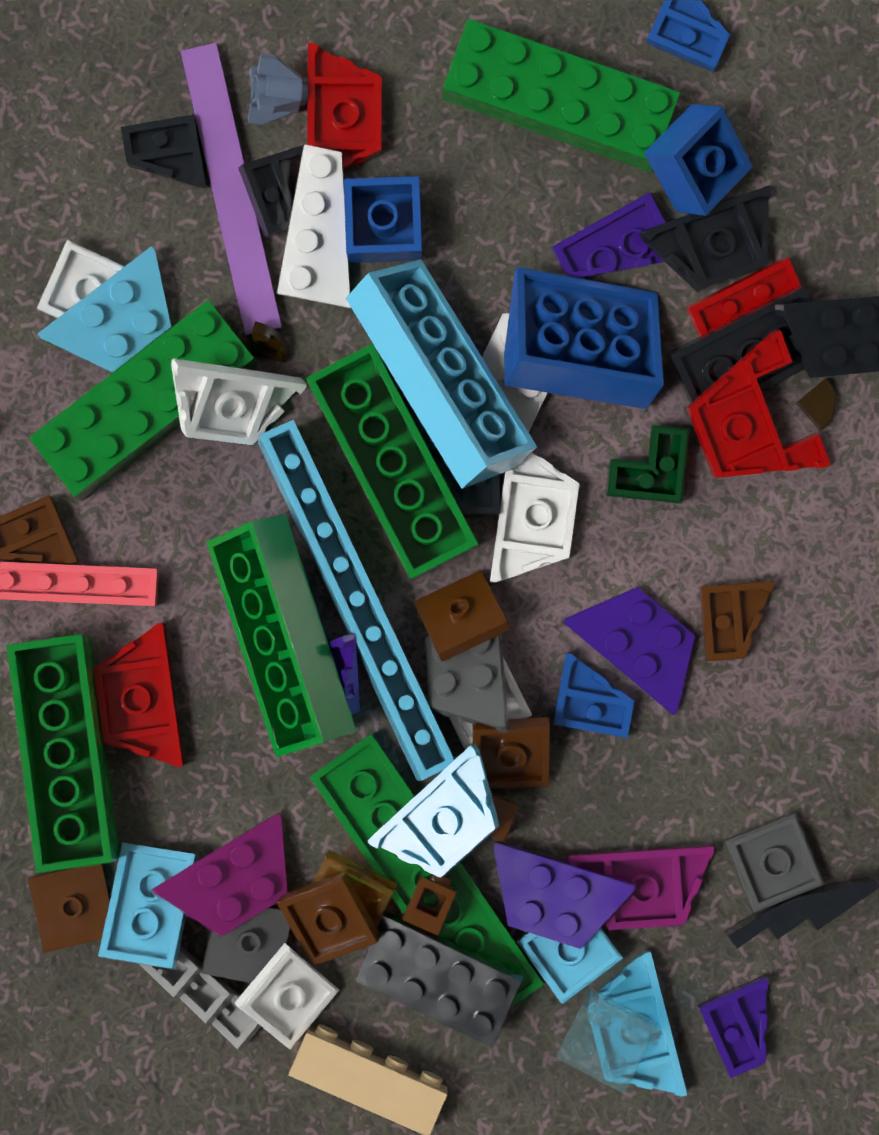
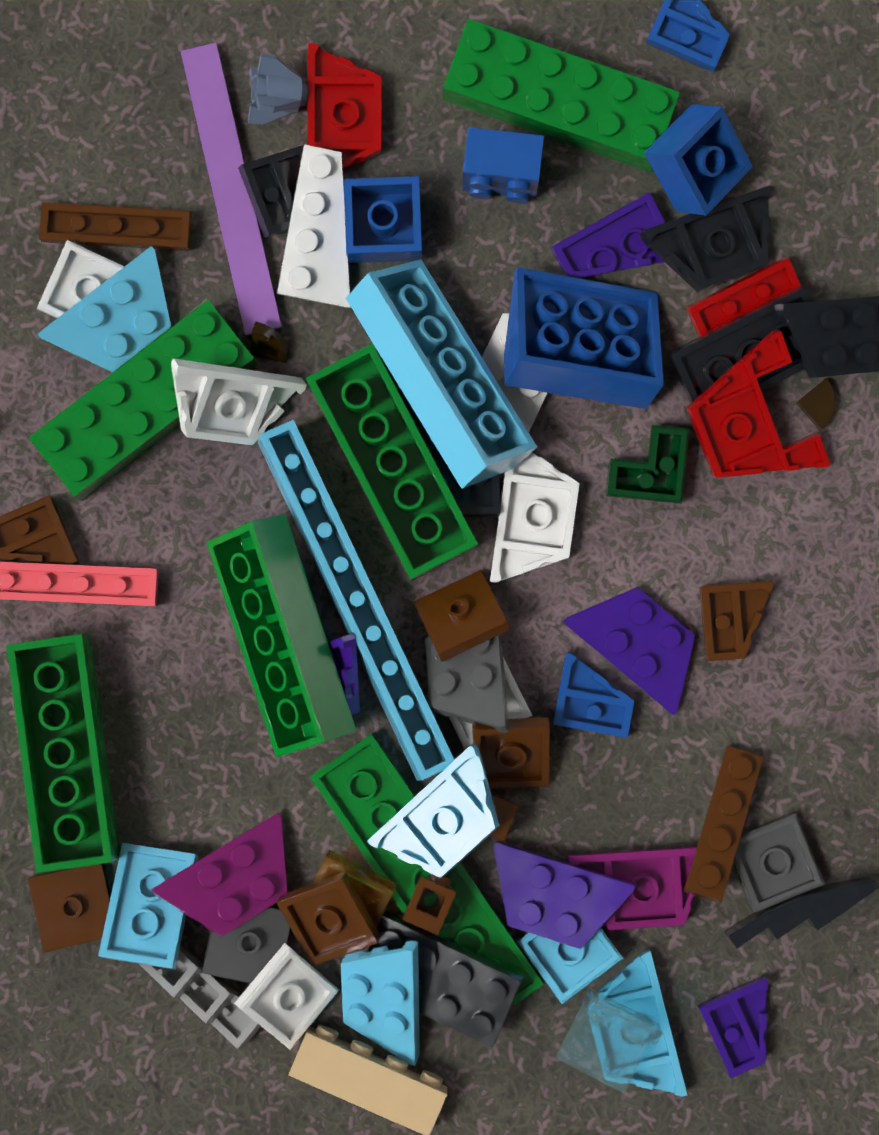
red wing [93,623,185,767] -> none
black wing [121,114,207,188] -> none
none -> reddish brown plate [39,202,192,251]
none -> medium azure wing [341,941,420,1066]
none -> blue brick [462,127,544,203]
none -> reddish brown plate [684,746,764,904]

